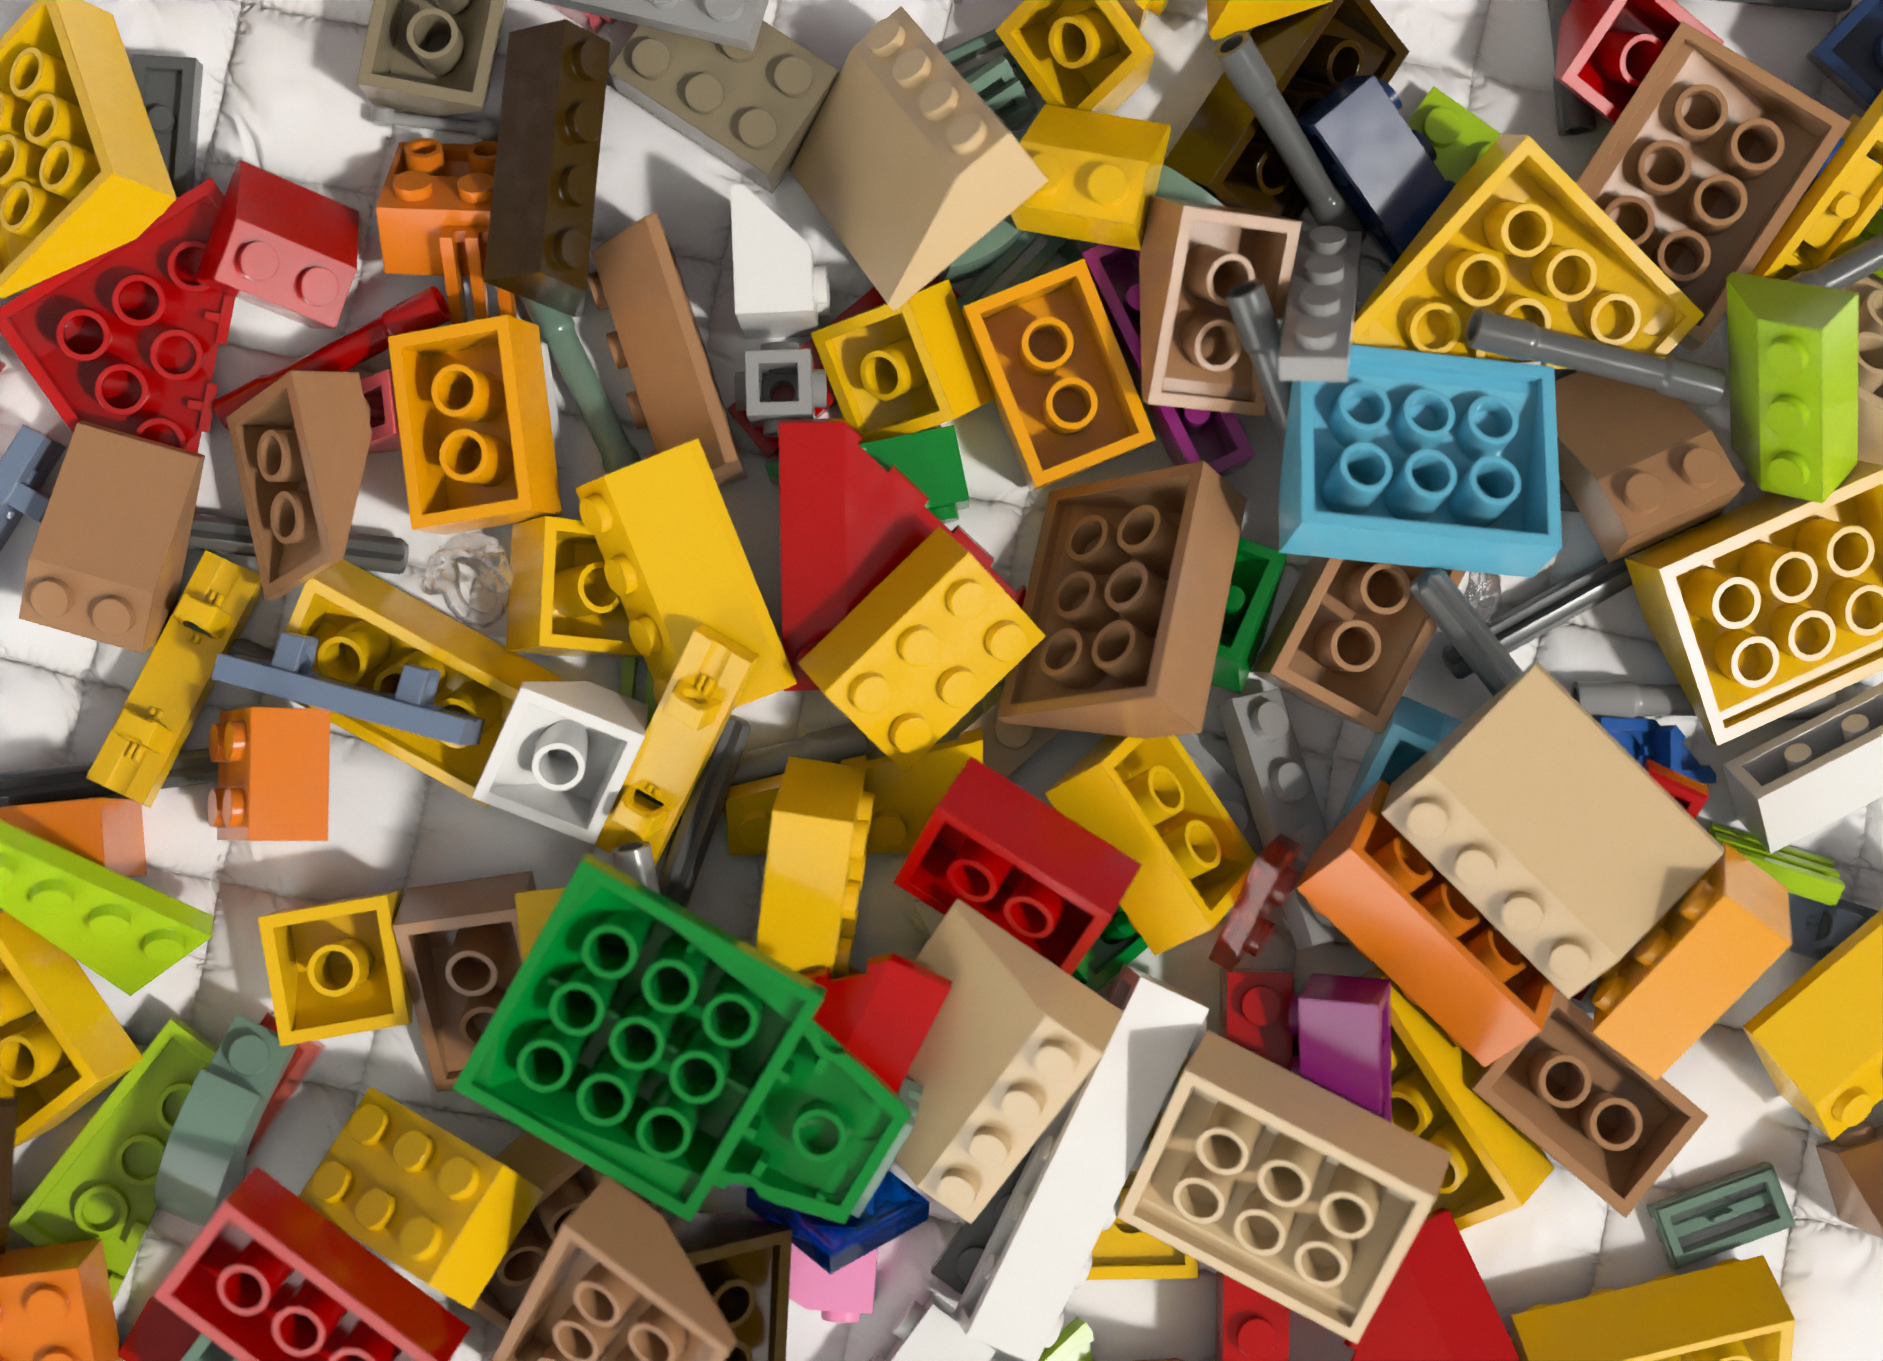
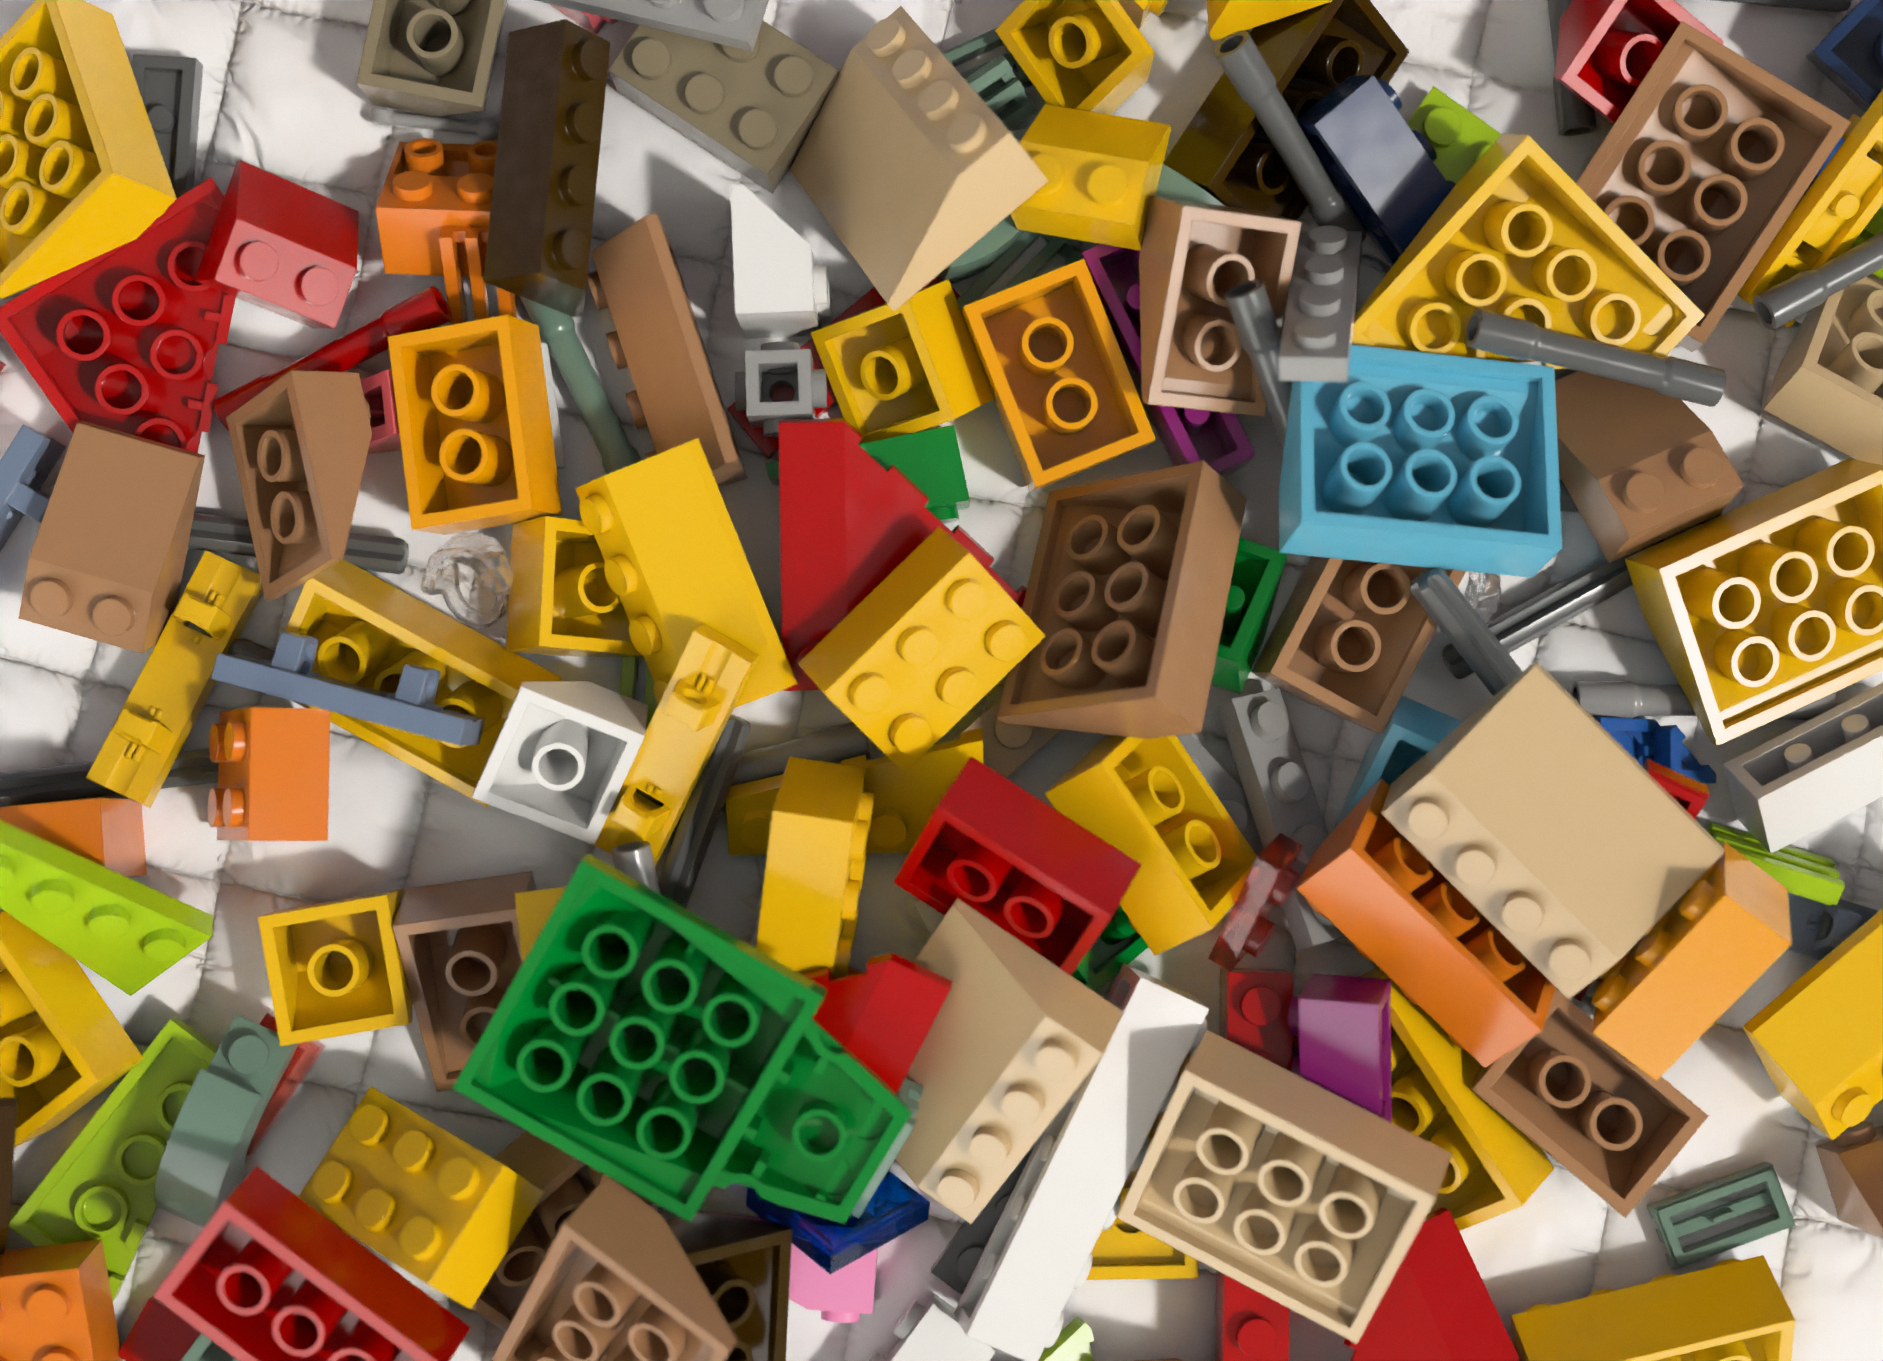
lime slope [1726,272,1859,504] -> none

